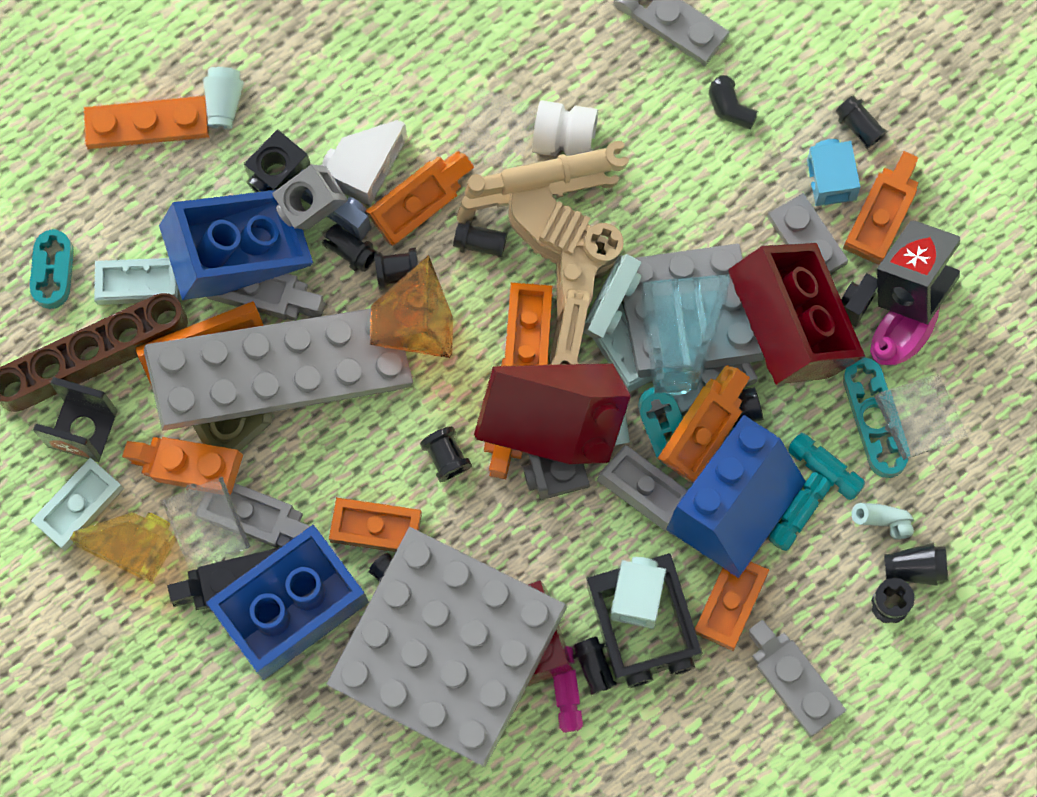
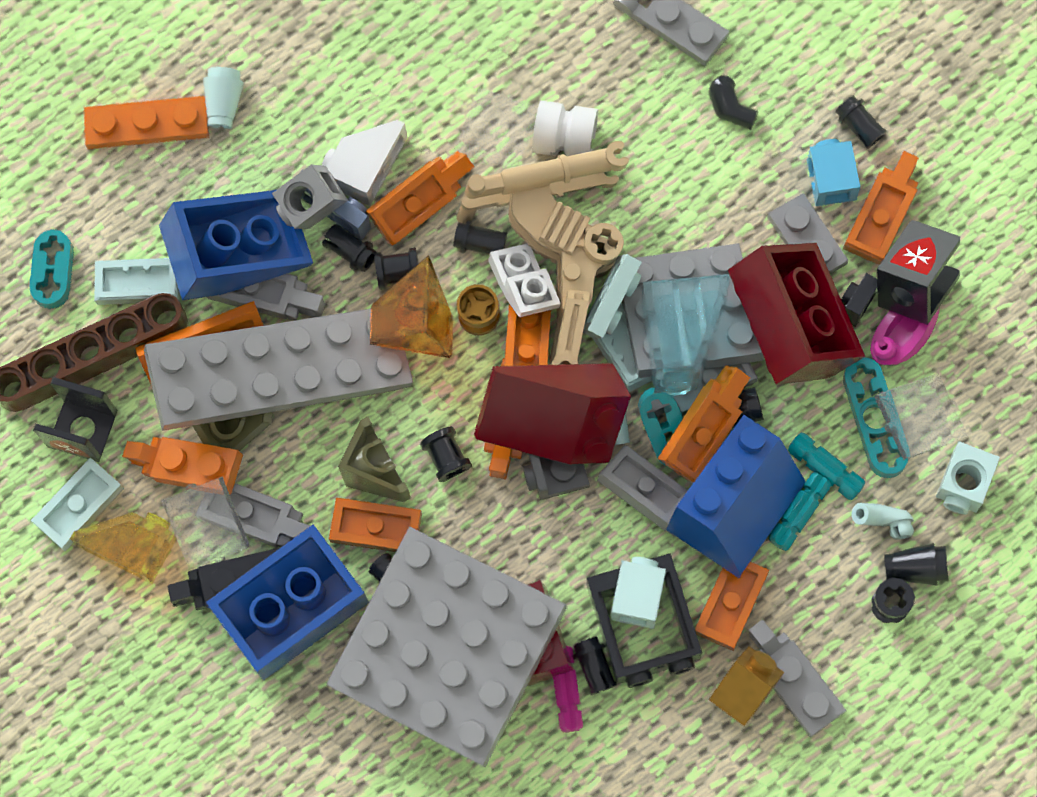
black brick [244,129,311,192] -> none
none -> olive slope [338,417,411,502]
none -> pearl gold wheel [457,284,500,336]
none -> white slope [488,244,561,317]
none -> pearl gold brick [708,646,785,726]
none -> light aqua brick [936,441,1000,515]

